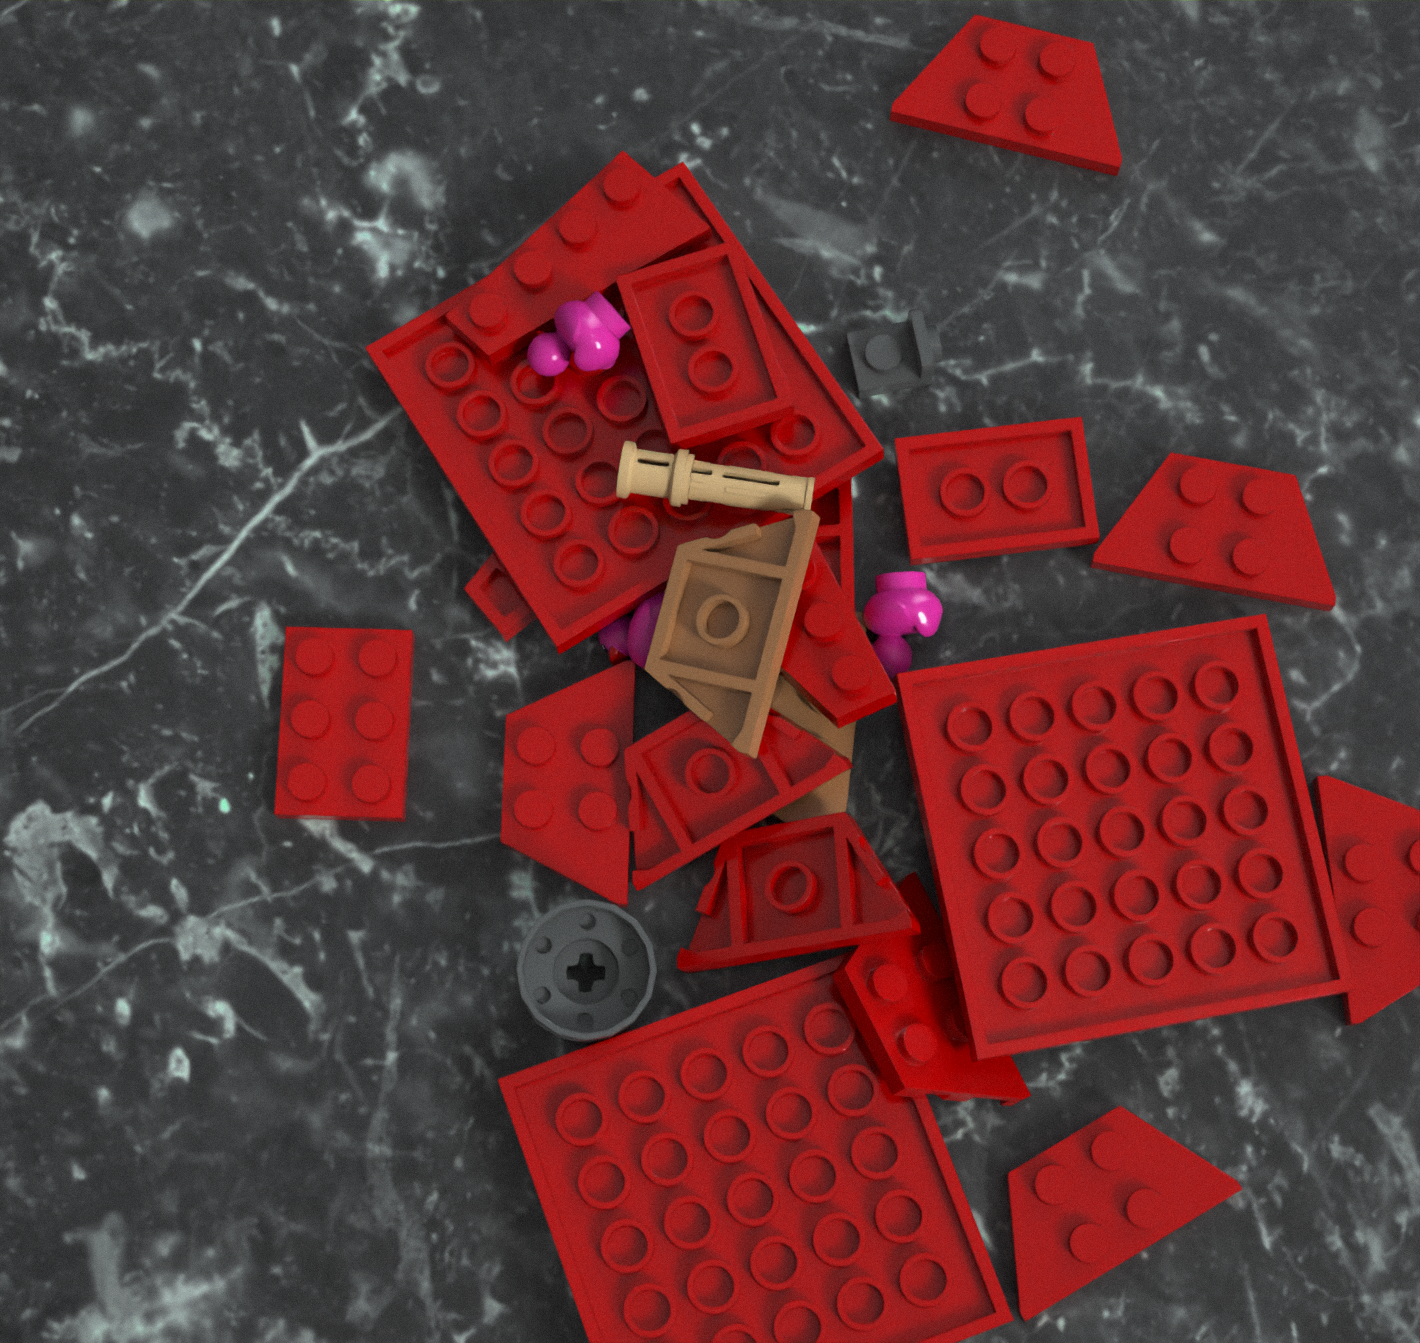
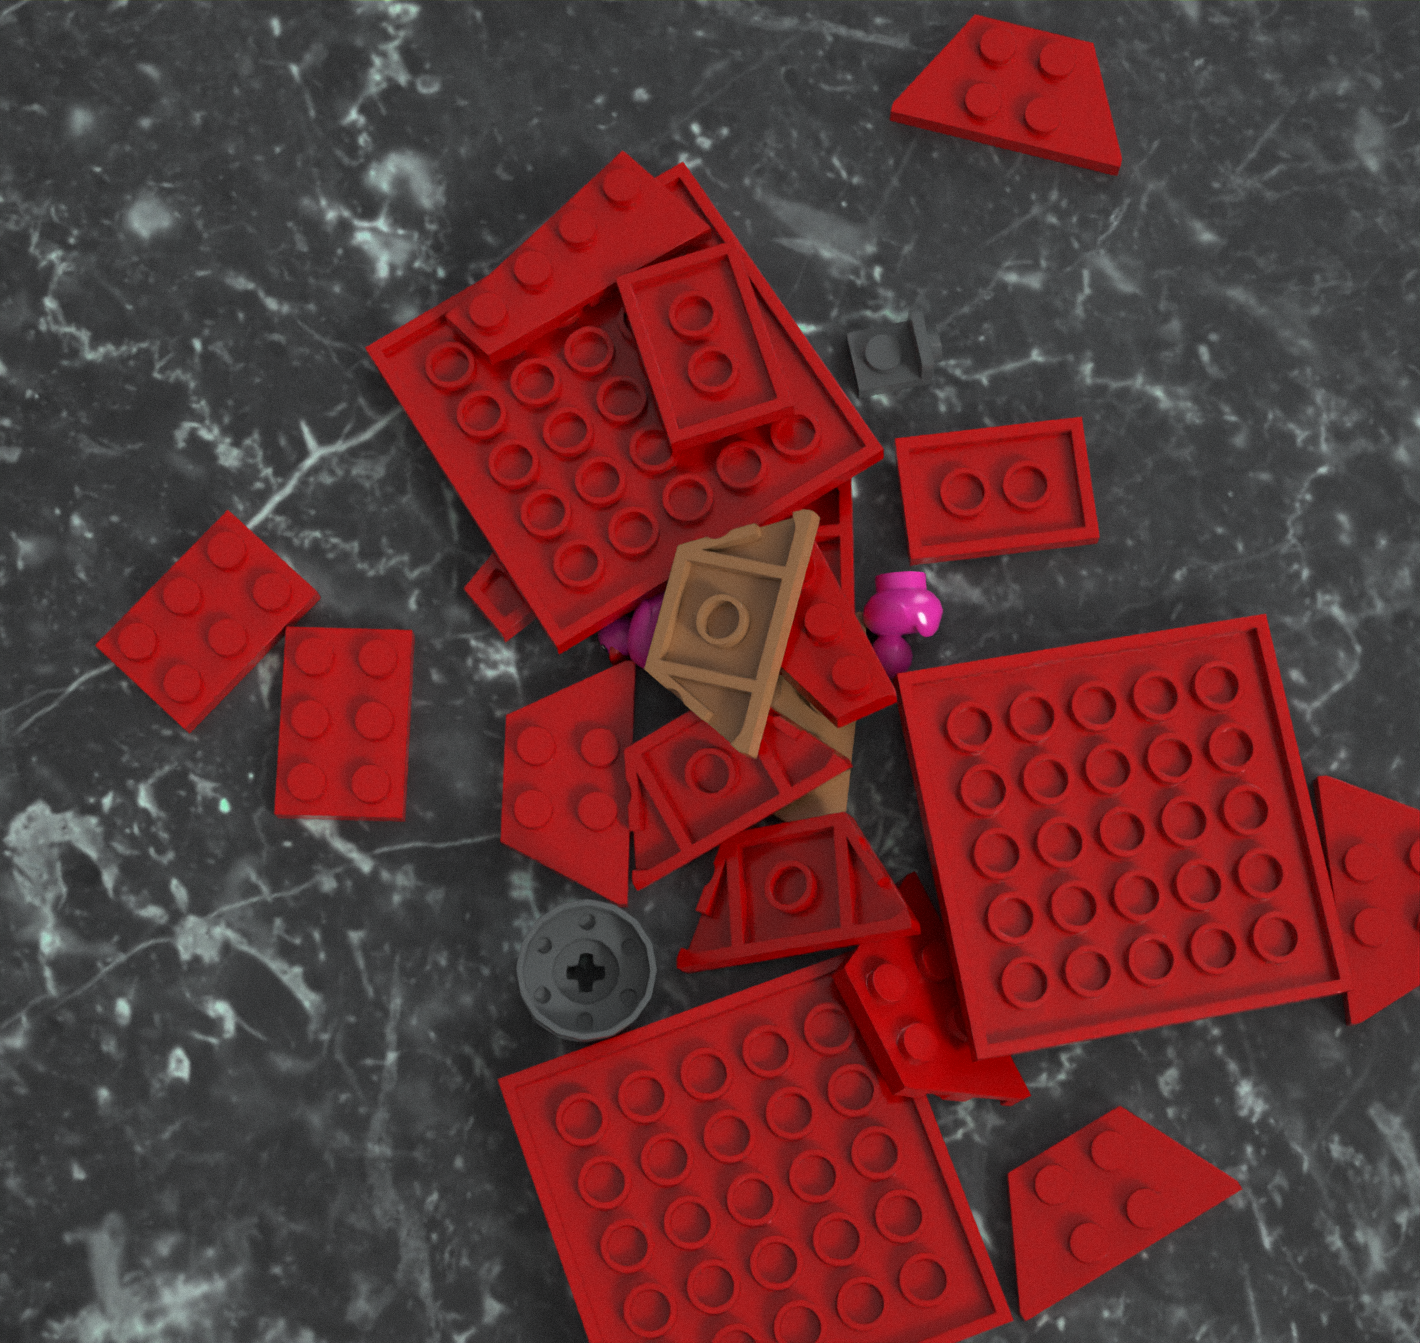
dark pink animal [527,290,631,377] -> none
tan pin [616,441,815,515] -> none
red wing [1090,452,1336,612] -> none
none -> red plate [95,510,321,734]

